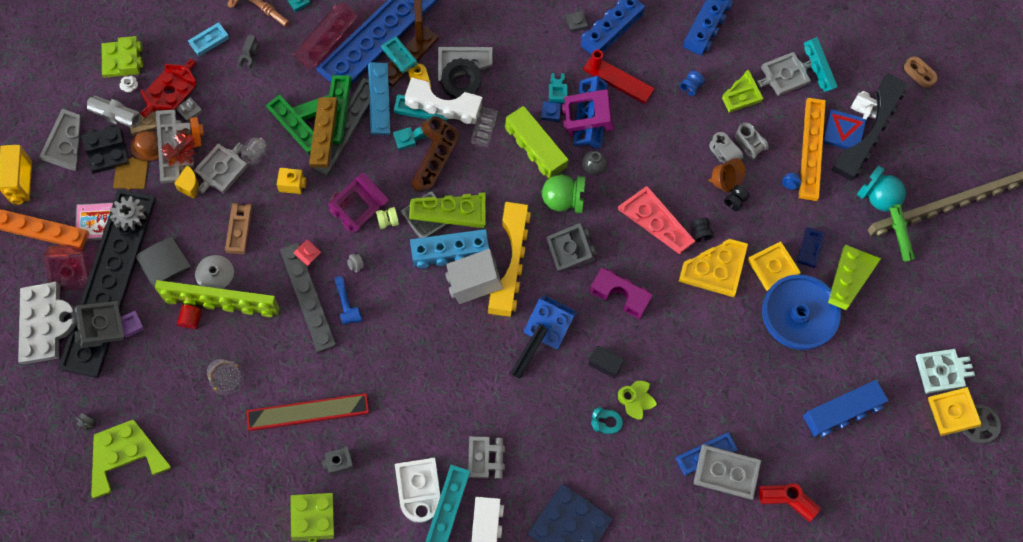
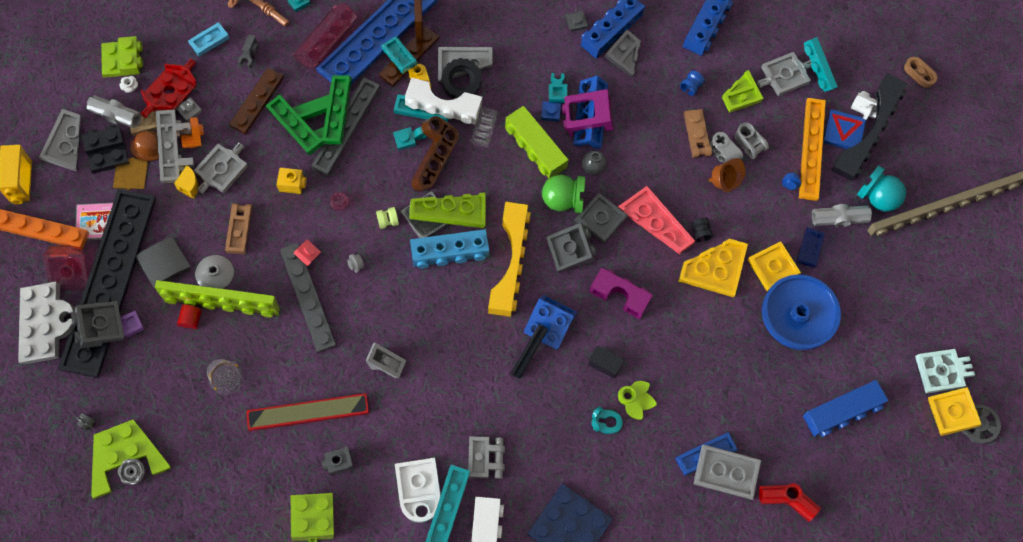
light grey gear [110,196,146,231] -> none
clear red hips [160,131,196,166] -> none
clear head [240,137,269,165] -> none
pearl gold plate [309,97,338,168] -> none
magenta window [328,172,389,232] -> none
blue brick [334,275,363,325] -> none
dark azure plate [368,62,390,135] -> none
light grey brick [445,249,503,304] -> none
red piece [583,50,654,104] -> none
black wheel [724,185,750,211] -> none
lime wing [828,245,881,310] -> none
bright green pin [889,204,915,261] -> none
none -> light grey plate [118,459,145,484]
none -> reddish brown plate [229,68,284,135]
none -> light grey slope [366,343,406,378]
none -> dark grey plate [575,193,628,244]
none -> flat silver wing [604,30,641,77]
none -> medium nougat plate [684,109,712,158]
none -> light grey piece [812,204,872,227]

